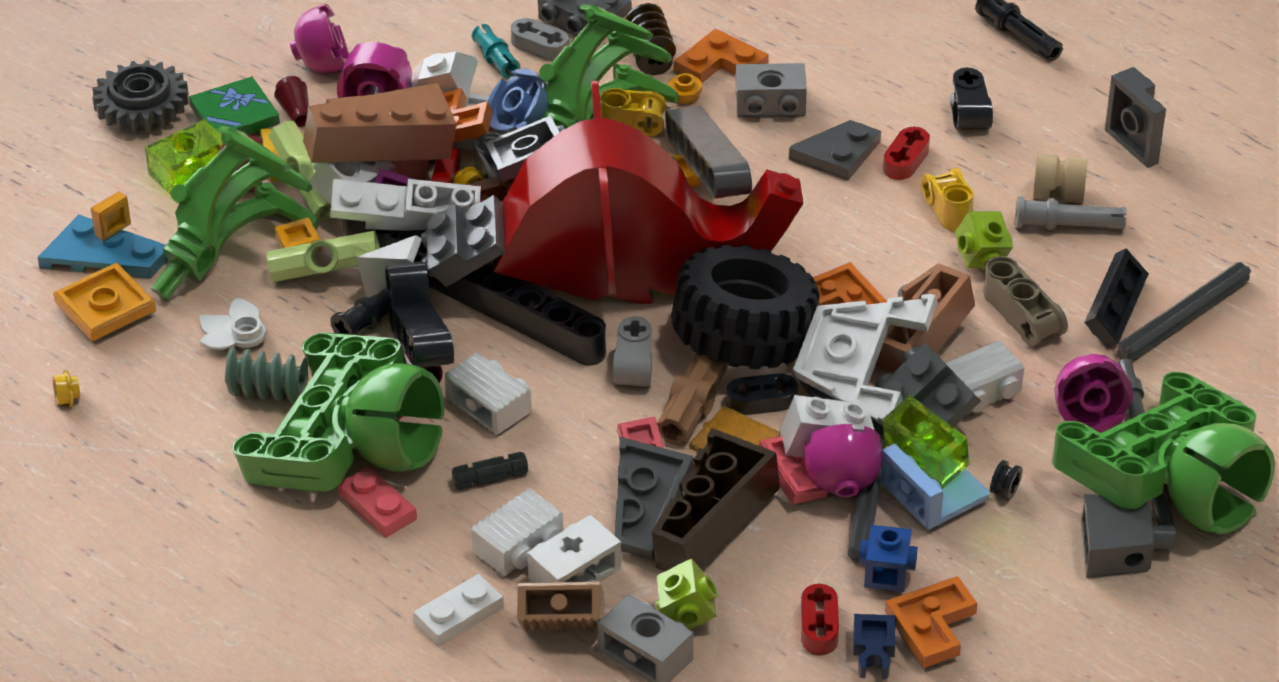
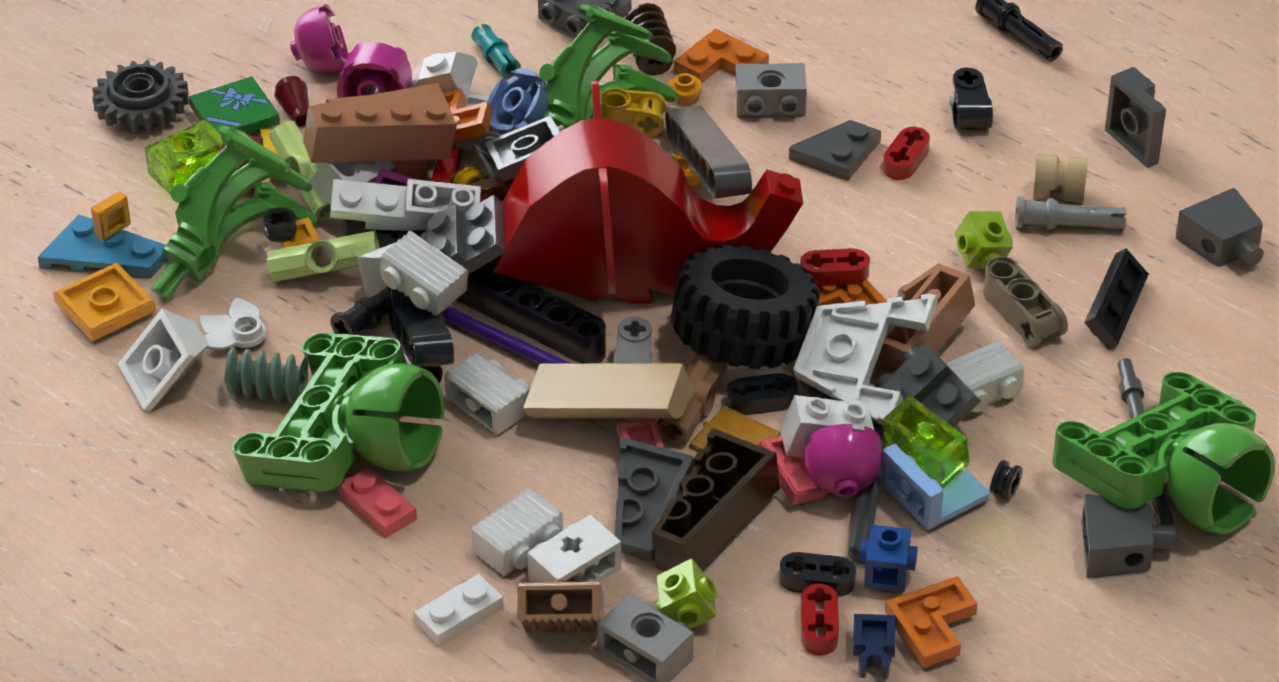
yellow plate [53,370,80,407] -> none
pearl dark grey axle [452,451,528,490] -> none
light grey beam [511,18,569,61] -> none
yellow piece [921,167,974,231] -> none
dark pink cylinder [1054,354,1134,432] -> none
dark grey axle [1117,262,1251,361] -> none
none -> white slope [118,309,209,413]
none -> black bush [263,207,297,242]
none -> white brick [380,231,468,316]
none -> dark purple bar [443,308,571,365]
none -> tan brick [523,363,692,419]
none -> black beam [779,552,856,597]
none -> red beam [800,248,870,286]
none -> dark grey torso [1175,188,1264,267]

